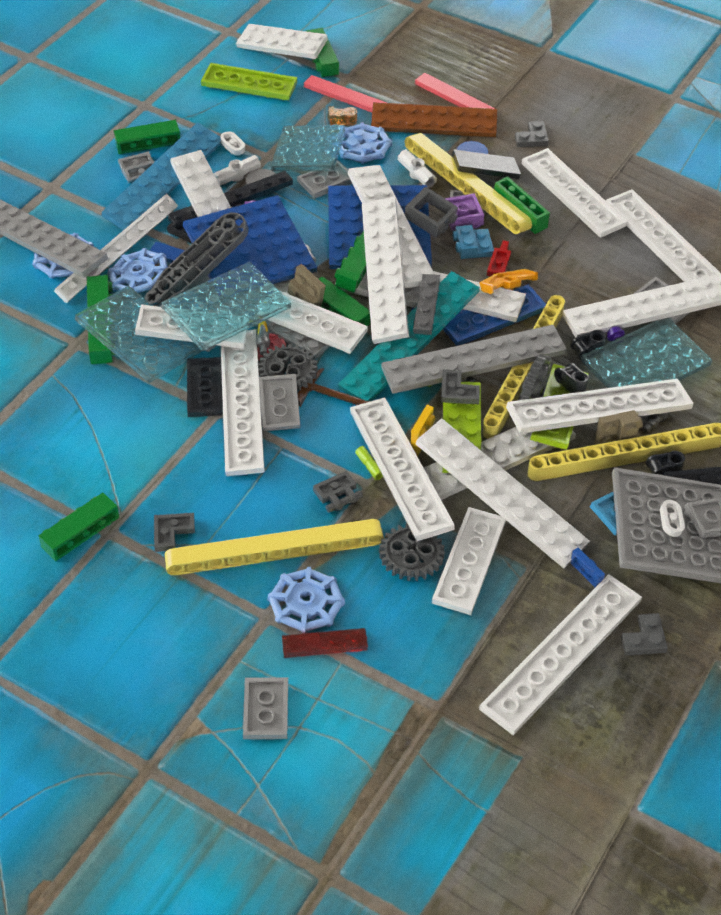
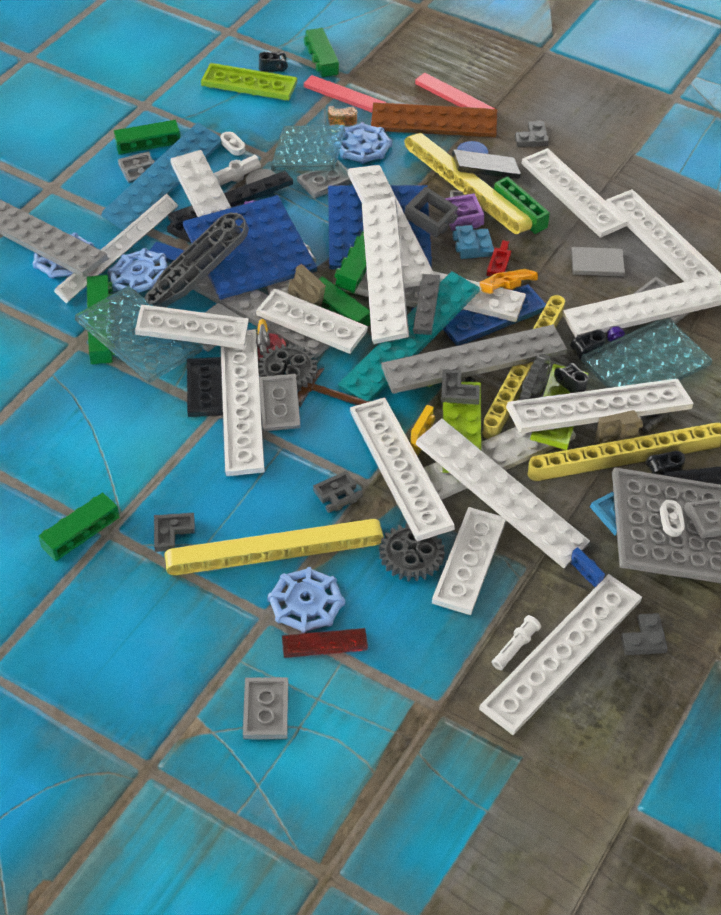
clear light blue plate [161,261,291,351] -> none
white plate [236,24,328,59] -> none
lime piece [355,446,383,480] -> none
white piece [398,149,437,188] -> none
none -> black piece [259,51,288,72]
none -> white pin [492,615,541,670]
none -> light grey tile [571,247,625,277]

